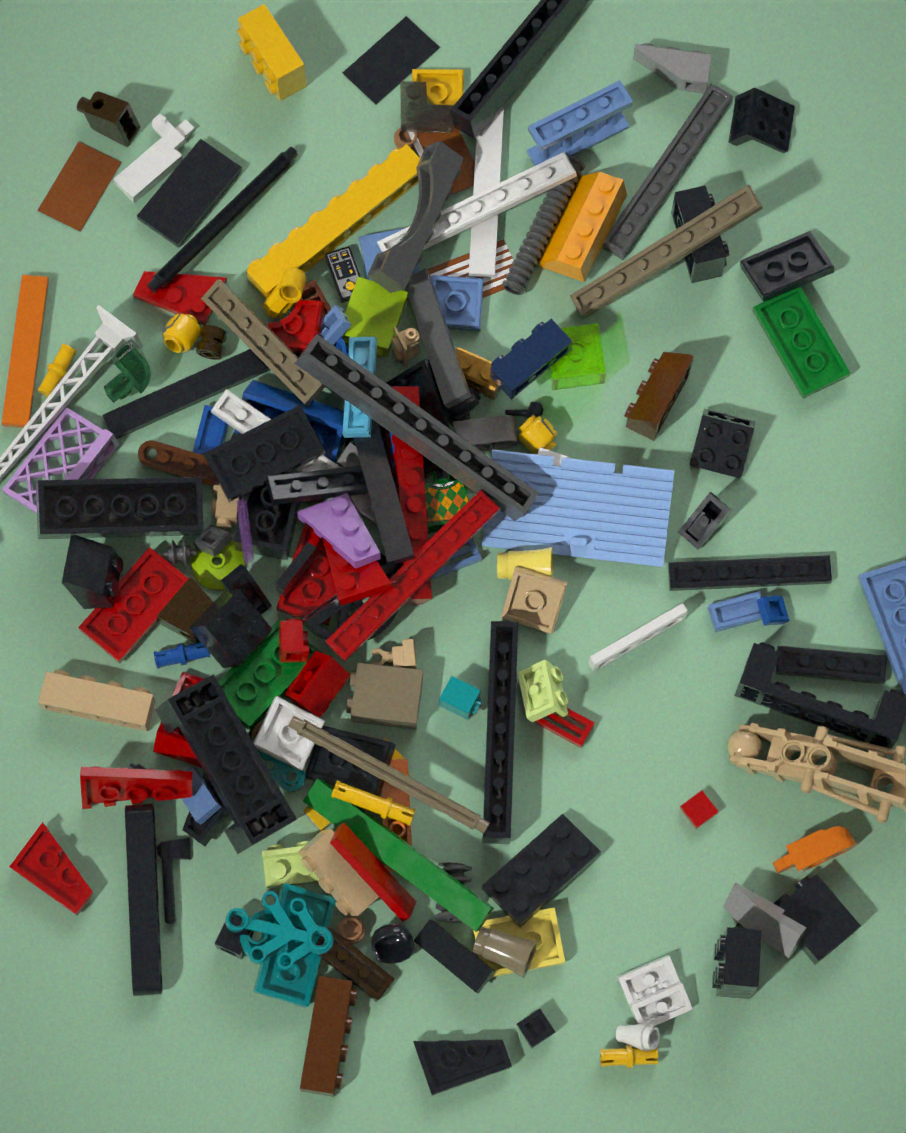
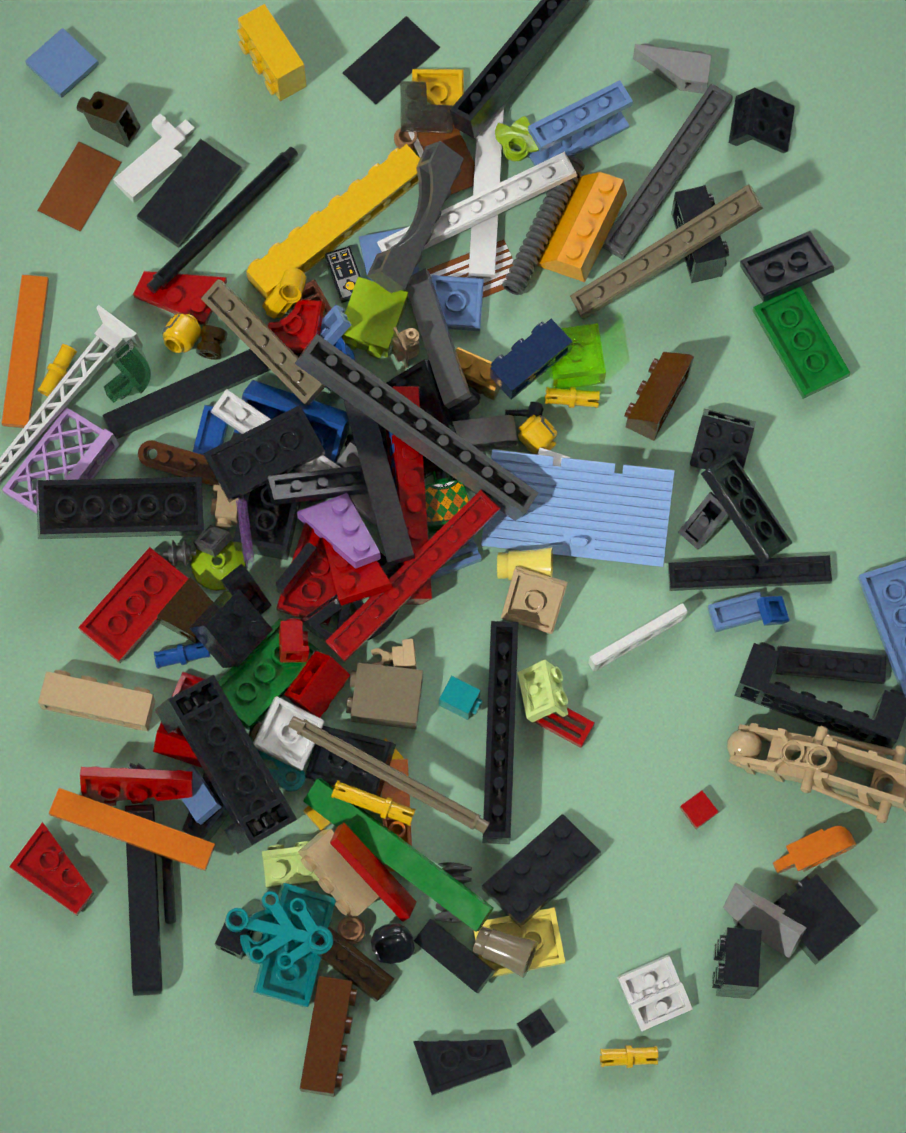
black slope [61,535,123,609] -> none
medium azure tile [342,337,377,438] -> none
white cone [616,1023,660,1052] -> none
none -> medium blue tile [25,28,99,98]
none -> orange tile [49,788,216,871]
none -> lime plate [495,116,539,162]
none -> yellow pin [545,387,600,408]
none -> black tile [701,454,792,564]

